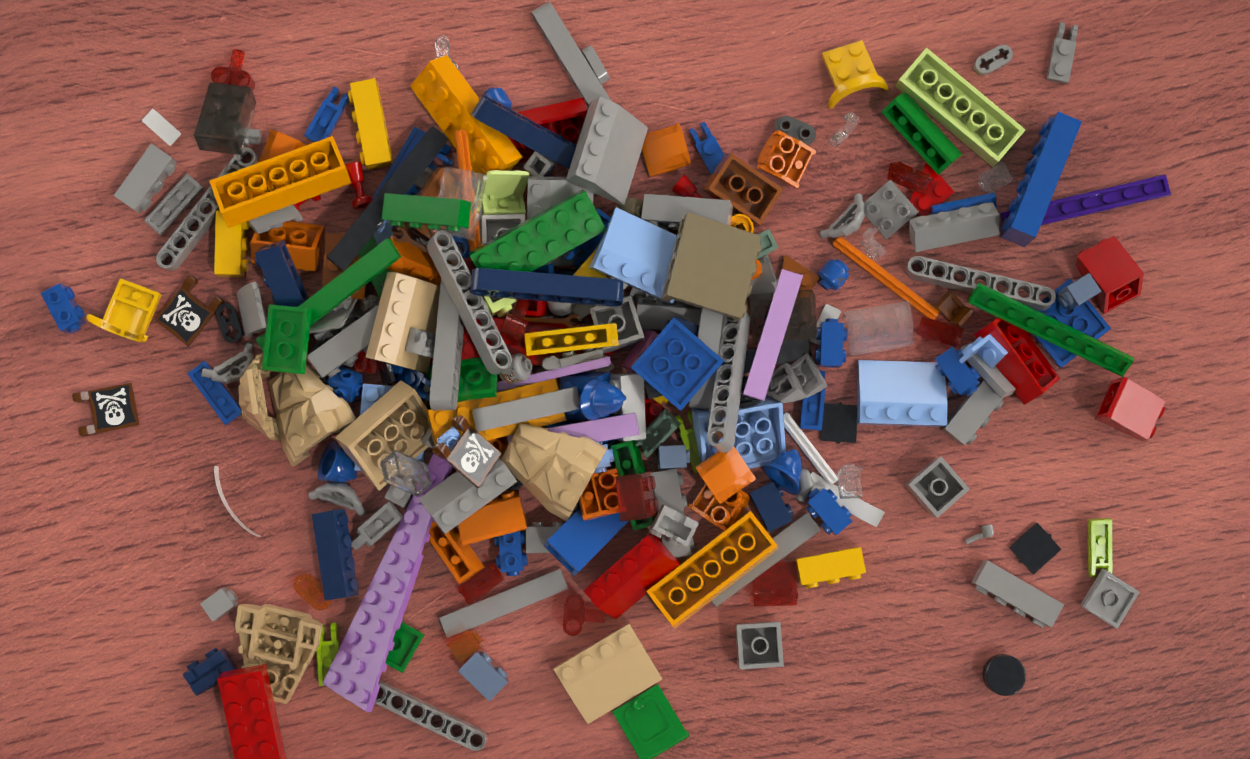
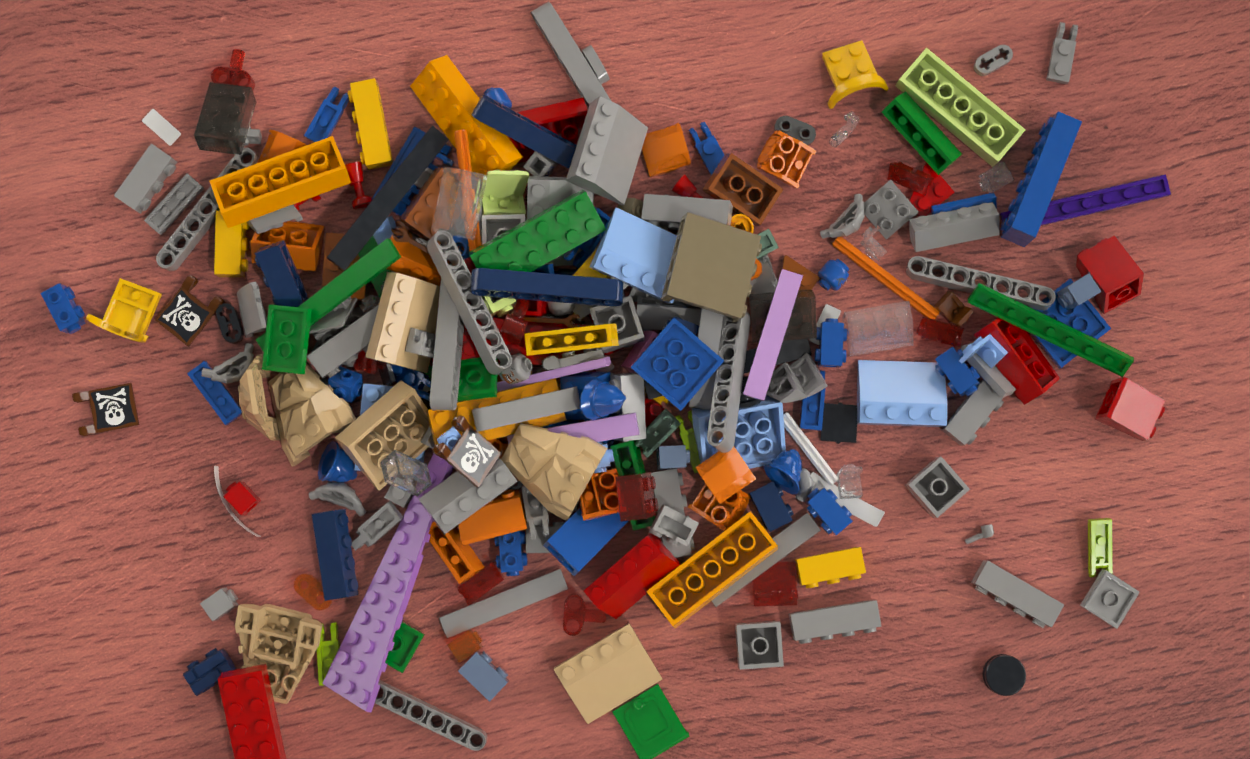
green brick [382,193,472,232] -> none
clear arm [435,35,460,70] -> none
black piece [1009,522,1062,575] -> none
none -> red brick [223,481,261,515]
none -> light grey hinge [522,486,550,540]
none -> light grey brick [789,600,882,644]

